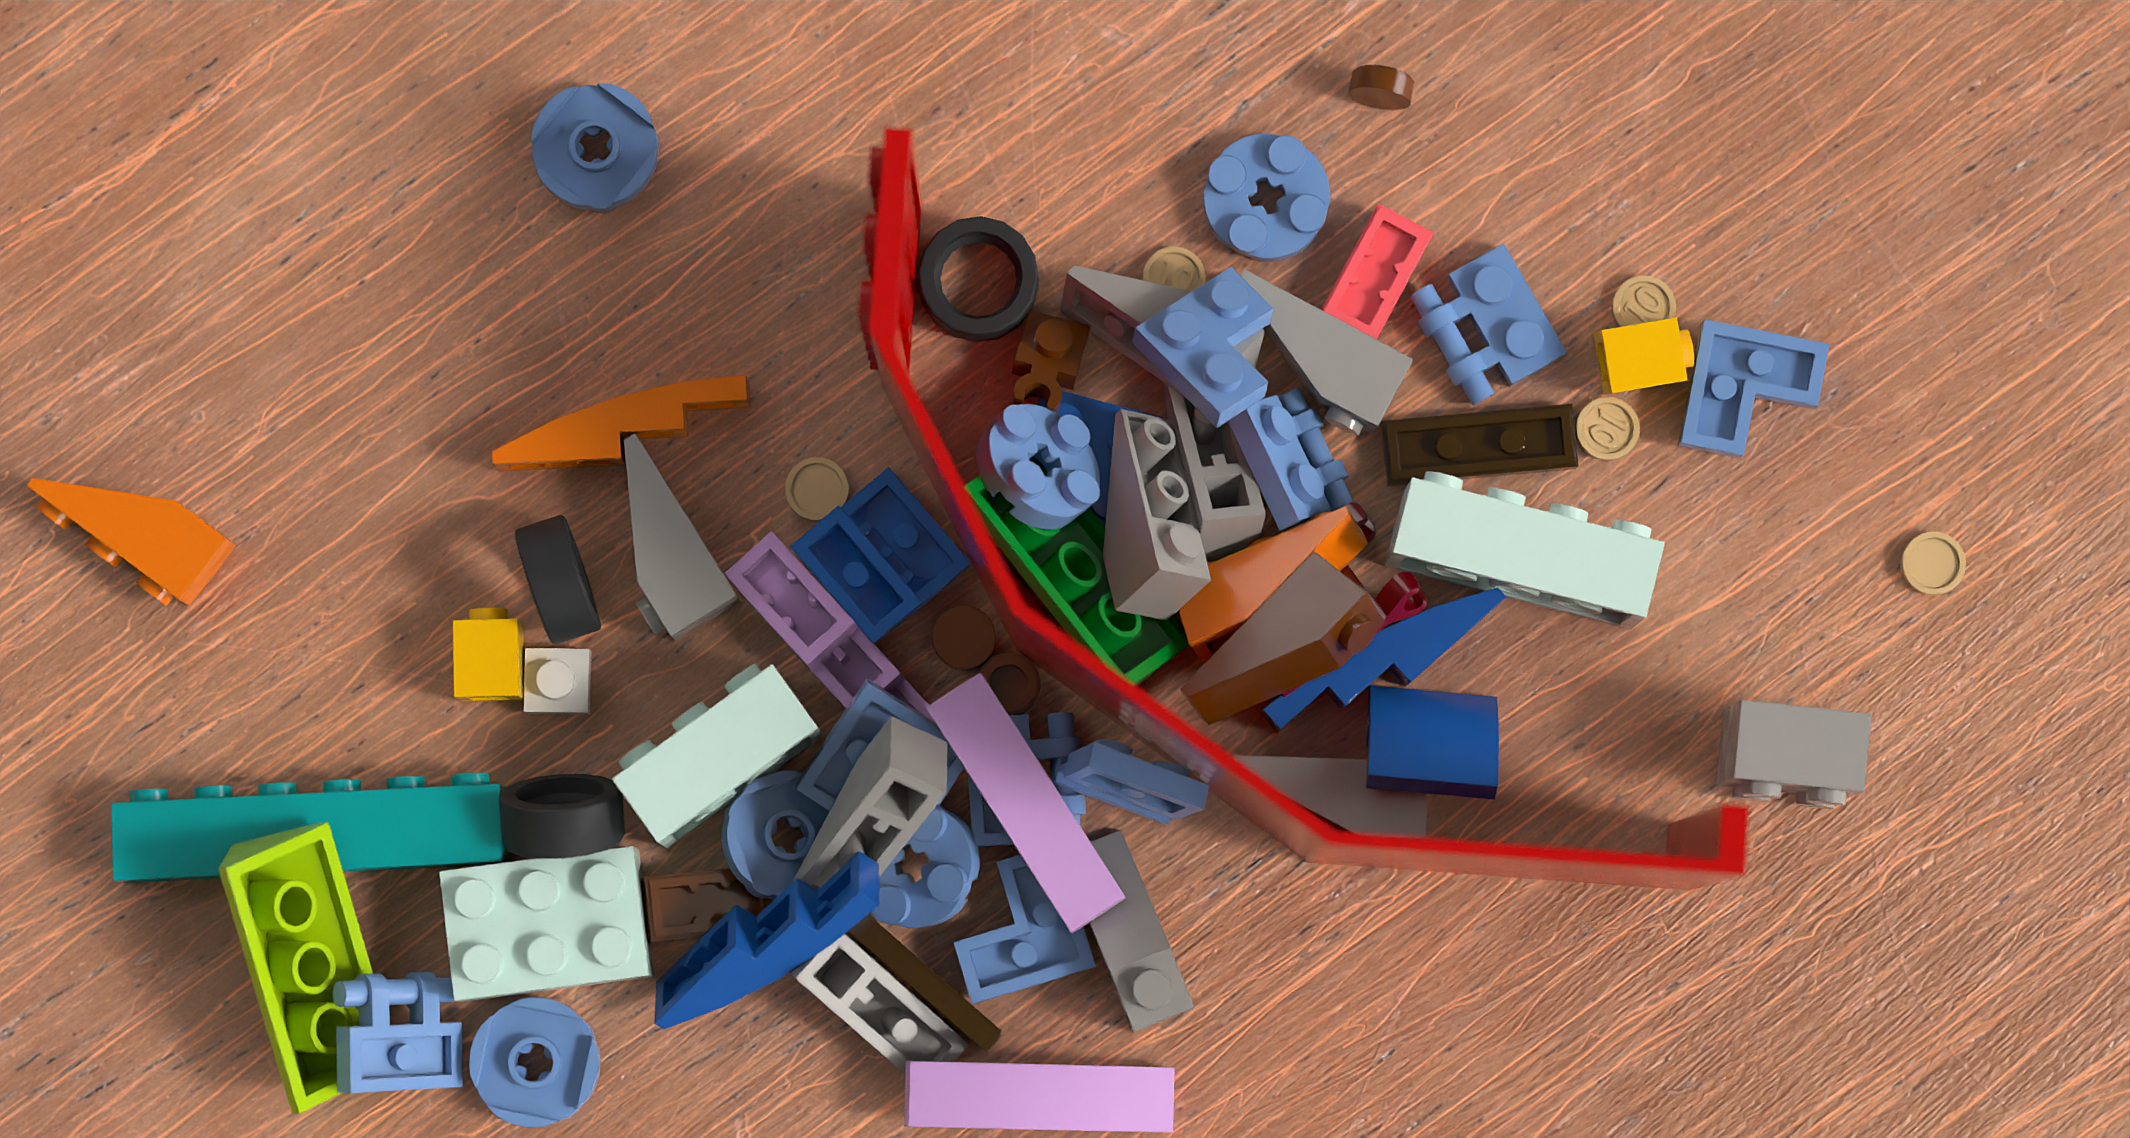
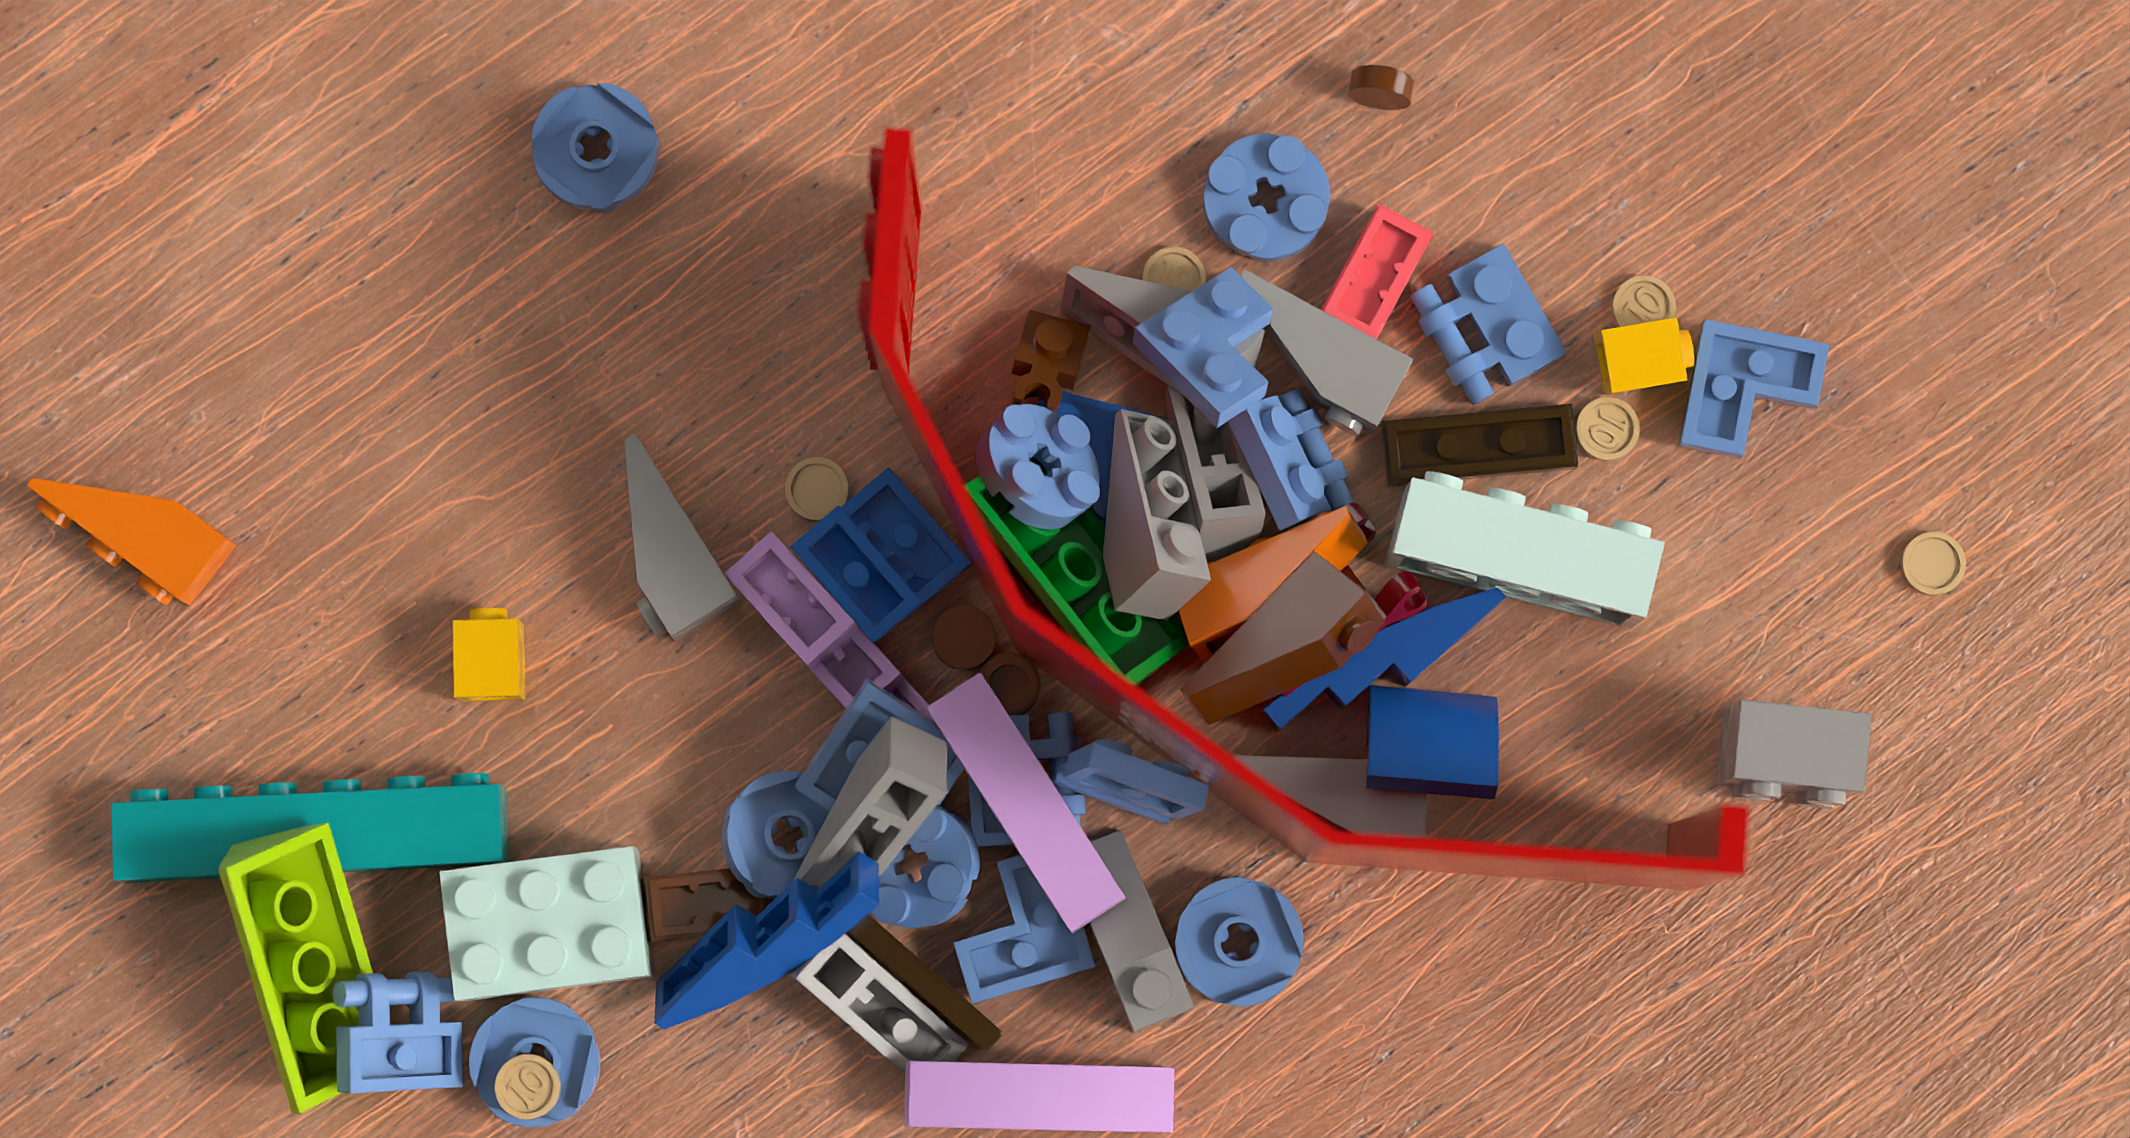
orange slope [492,374,751,472] -> none
black tyre [499,774,625,859] -> none
black tyre [515,515,601,645] -> none
white plate [524,648,591,714] -> none
light aqua brick [612,664,824,848] -> none
black tyre [918,216,1039,342] -> none
none -> tan piece [495,1054,561,1120]
none -> medium blue plate [1174,877,1304,1007]

